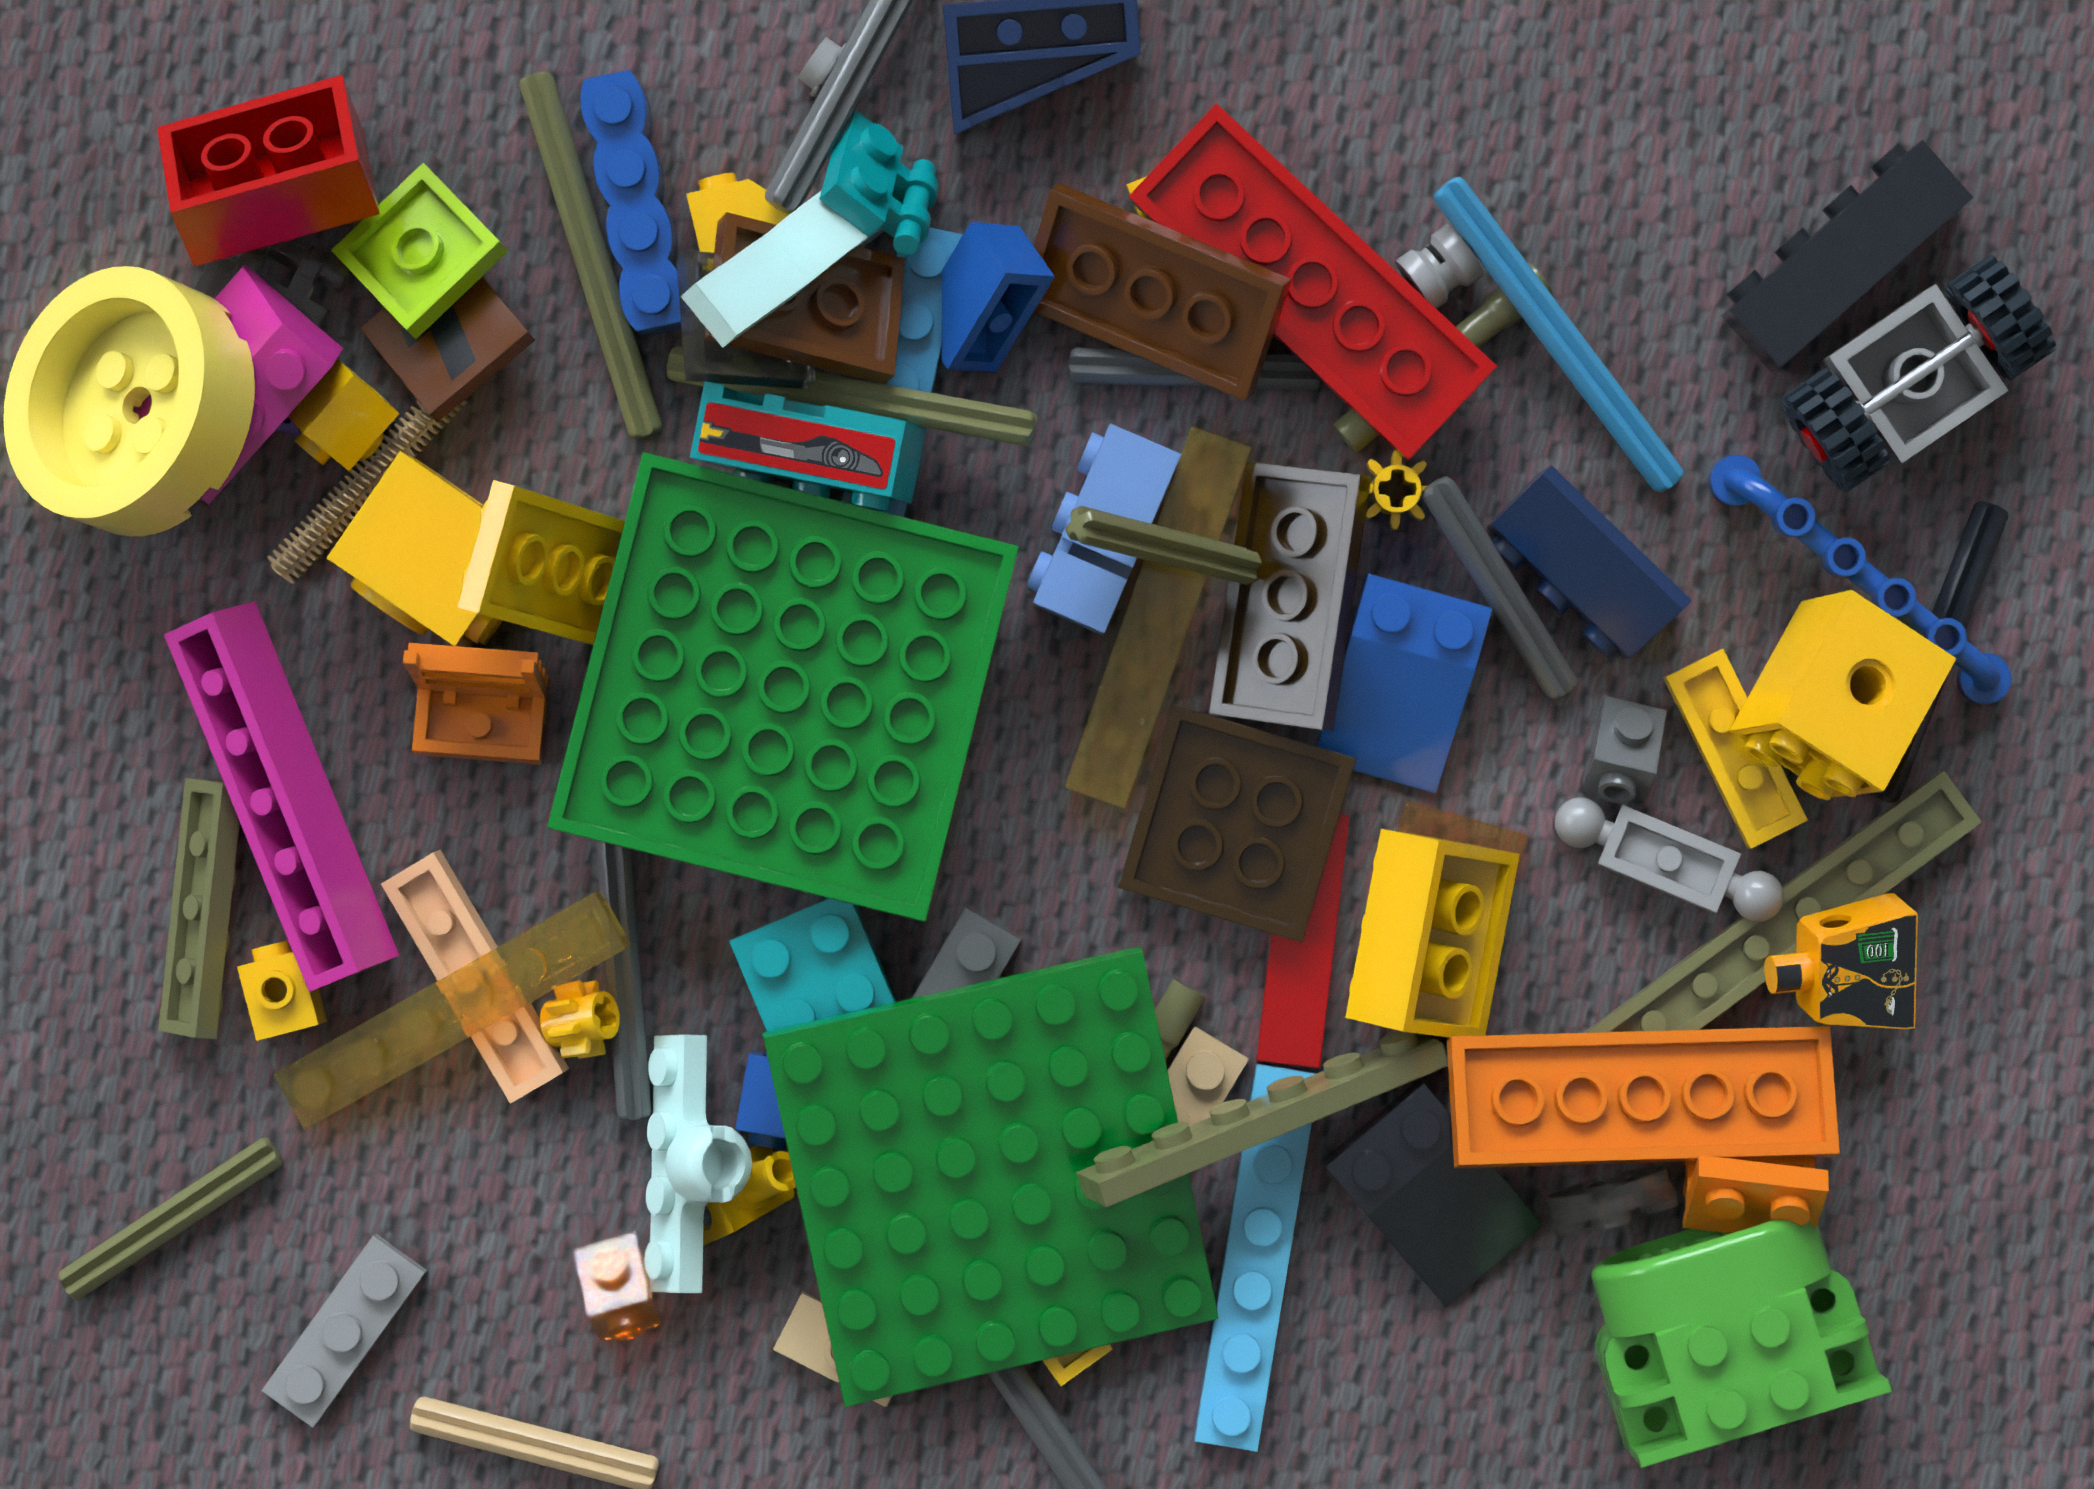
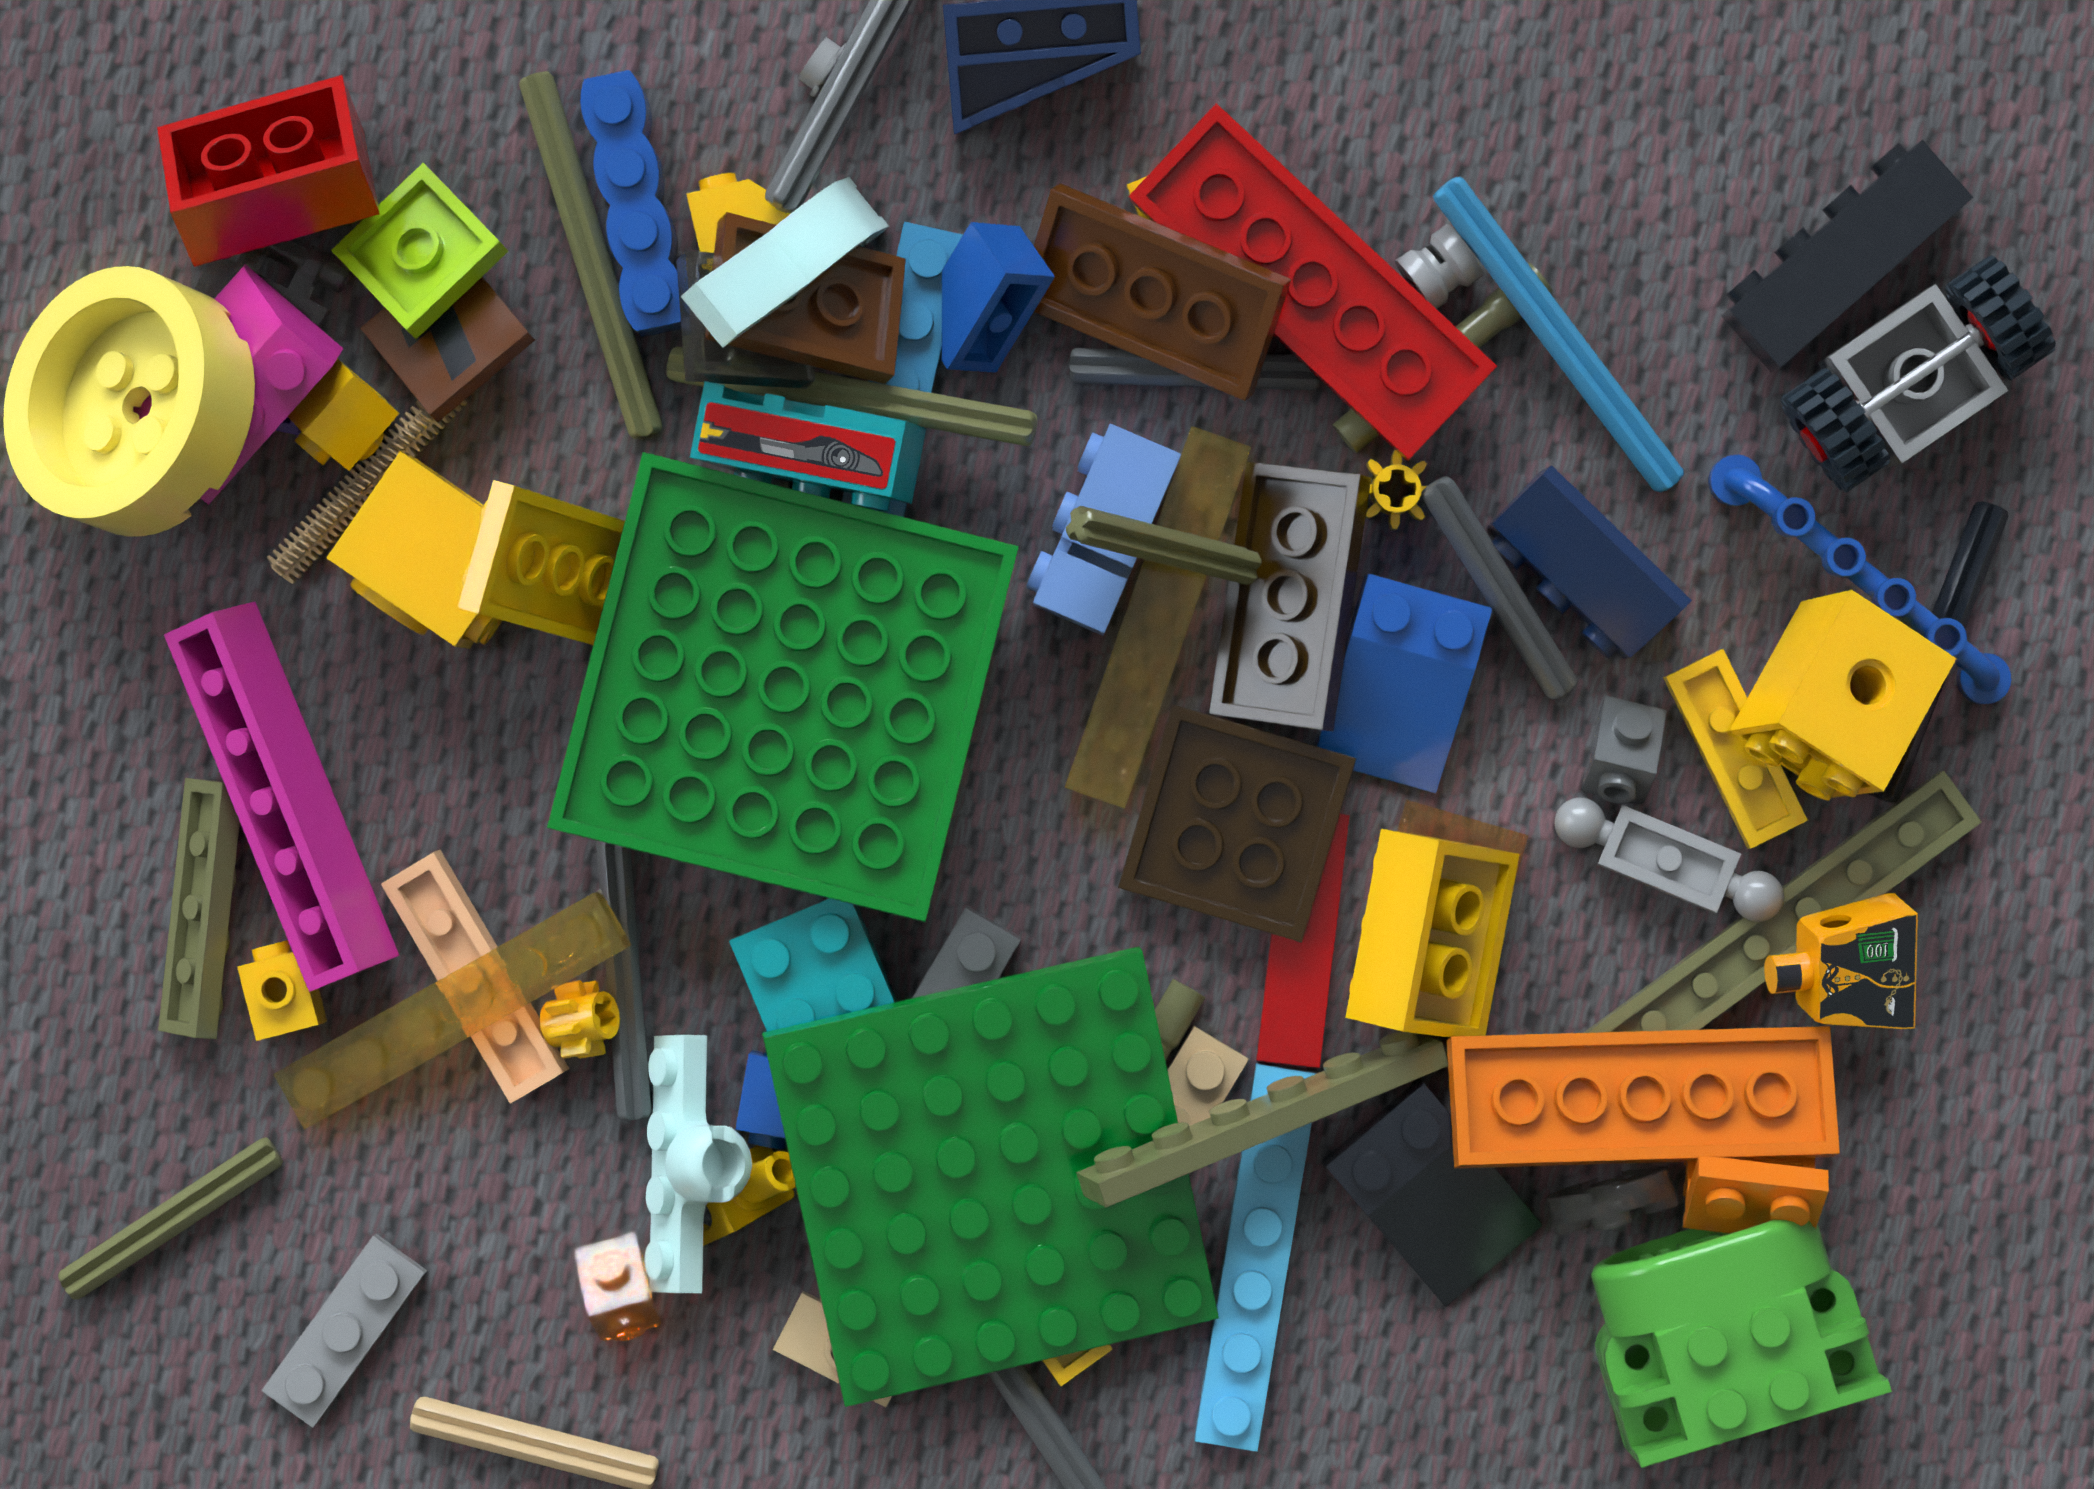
orange plate [403,643,550,765] -> none
teal plate [819,109,939,255] -> none

